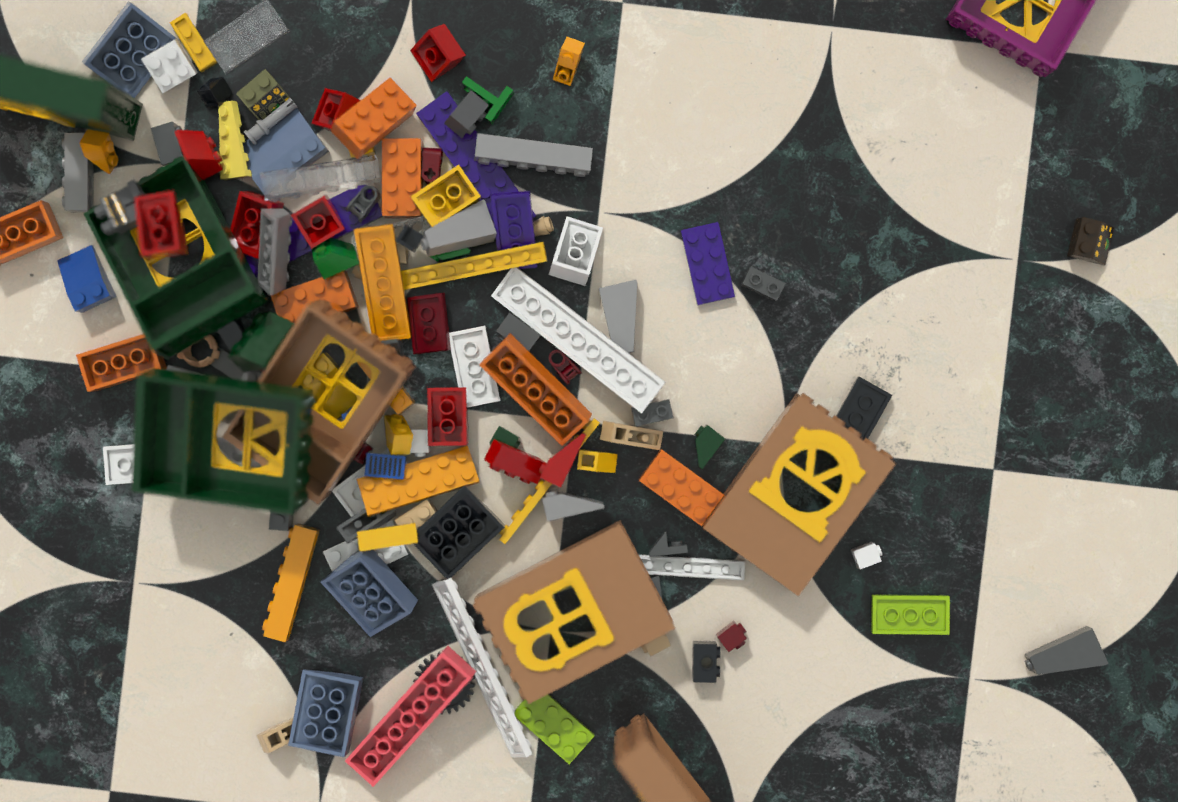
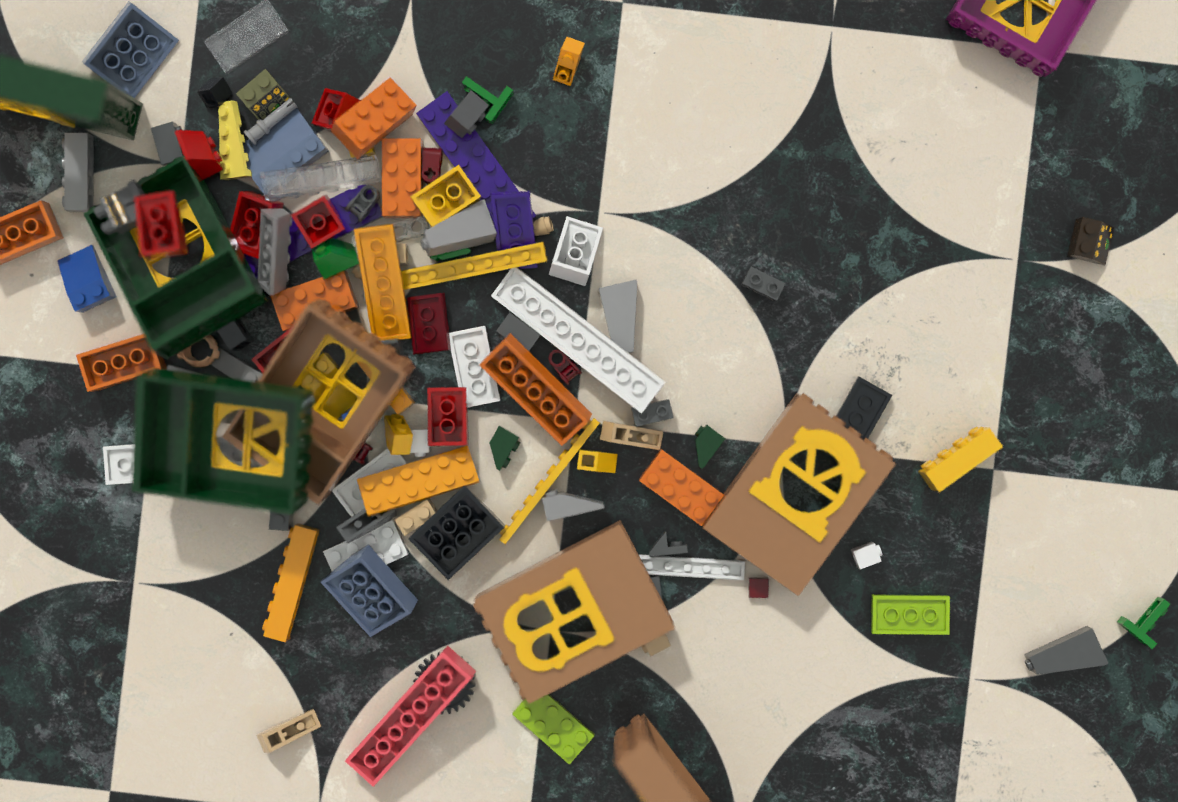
light orange slope [79,129,118,174] -> none
white brick [141,39,198,93] -> none
yellow tile [170,12,218,72] -> none
dark green slope [228,312,295,372] -> none
sand blue slope [288,669,363,757] -> none
yellow tile [357,523,418,551] -> none
blue panel [365,453,406,480] -> none
black panel [395,225,423,253] -> none
red slope [410,24,466,82] -> none
white plate [432,578,532,758] -> none
light grey brick [474,133,593,177] -> none
red brick [484,439,546,484] -> none
red slope [539,433,586,488] -> none
dark purple plate [681,222,735,305] -> none
black brick [692,641,720,683] -> none
dark red brick [716,621,747,652] -> none
none -> dark red tile [749,578,769,598]
none -> yellow brick [918,426,1003,492]
none -> green bracket [1117,597,1170,649]

